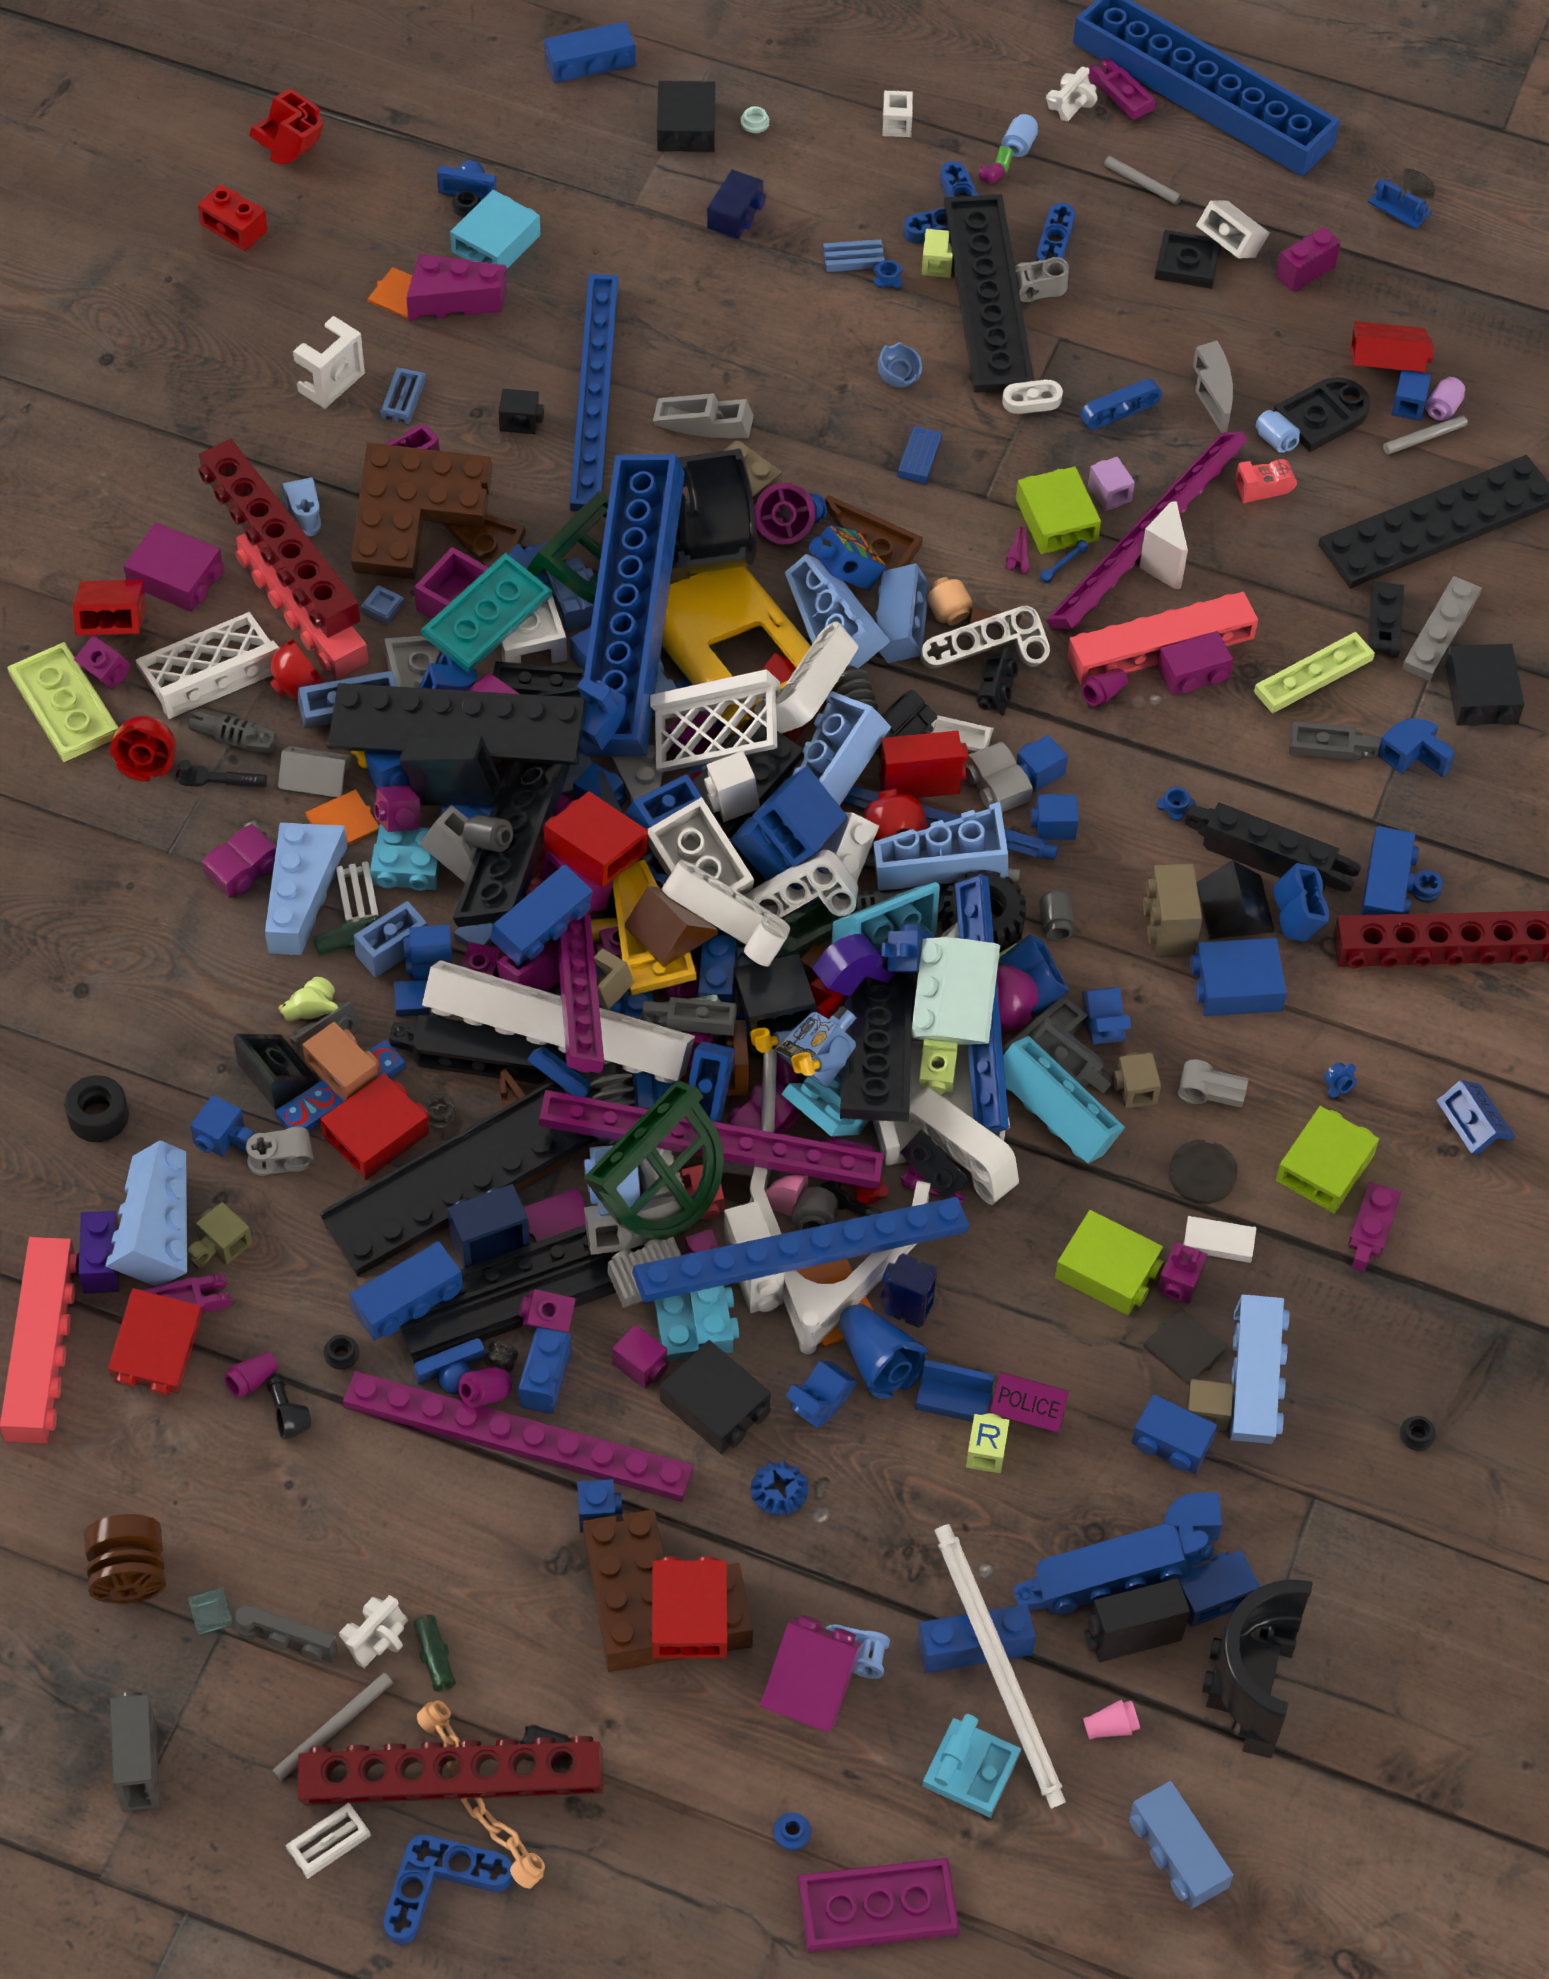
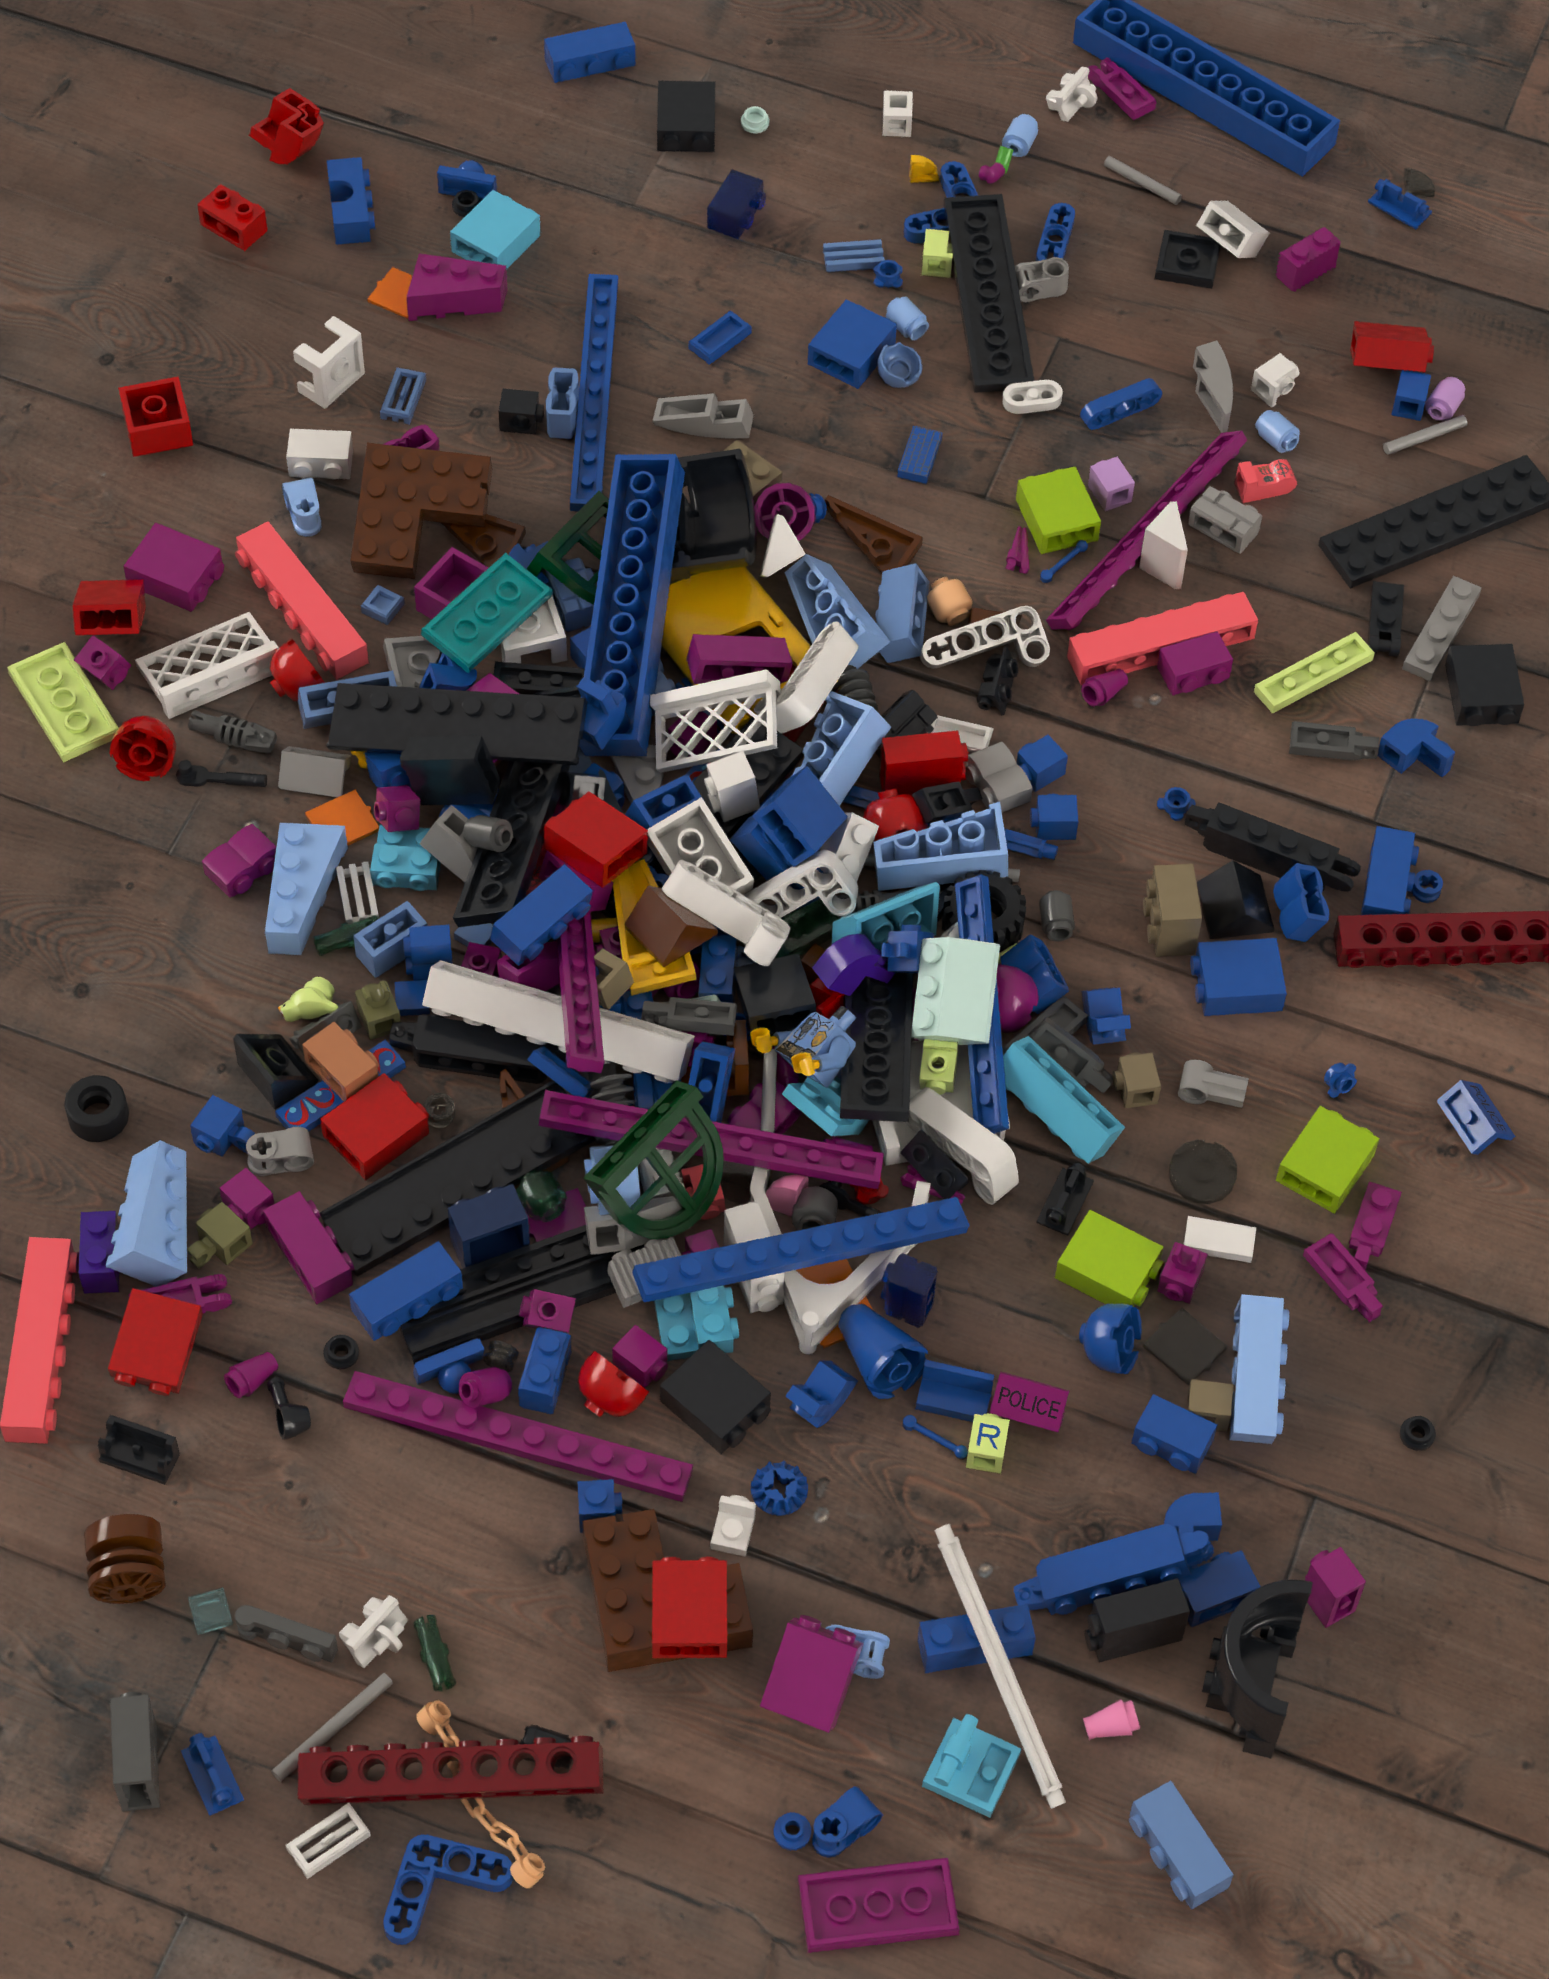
dark red brick [198,438,360,638] -> none
blue torso [809,525,887,591] -> none
black tile [1273,377,1370,452] -> none
none -> black hinge [98,1415,180,1485]
none -> red brick [118,376,193,457]
none -> blue hinge [181,1733,244,1816]
none -> magenta brick [219,1167,275,1230]
none -> magenta brick [263,1191,355,1305]
none -> white brick [286,429,353,479]
none -> blue arch [327,157,375,245]
none -> olive brick [355,980,401,1040]
none -> clear green head [516,1171,567,1222]
none -> medium blue brick [546,368,579,439]
none -> black brick [559,772,606,807]
none -> red cylinder [578,1351,649,1417]
none -> magenta brick [686,634,793,684]
none -> blue tile [689,310,752,365]
none -> white bracket [710,1495,756,1557]
none -> white slope [759,514,805,578]
none -> blue brick [808,299,897,389]
none -> blue piece [812,1786,883,1858]
none -> light blue brick [886,297,929,340]
none -> blue hinge [903,1415,968,1459]
none -> yellow tile [909,155,939,183]
none -> black hinge [912,781,983,823]
none -> black hinge [1036,1163,1094,1236]
none -> blue cylinder [1079,1303,1142,1374]
none -> light grey brick [1188,486,1262,554]
none -> white brick [1251,353,1299,408]
none -> magenta hinge [1303,1233,1383,1323]
none -> magenta brick [1305,1547,1366,1628]

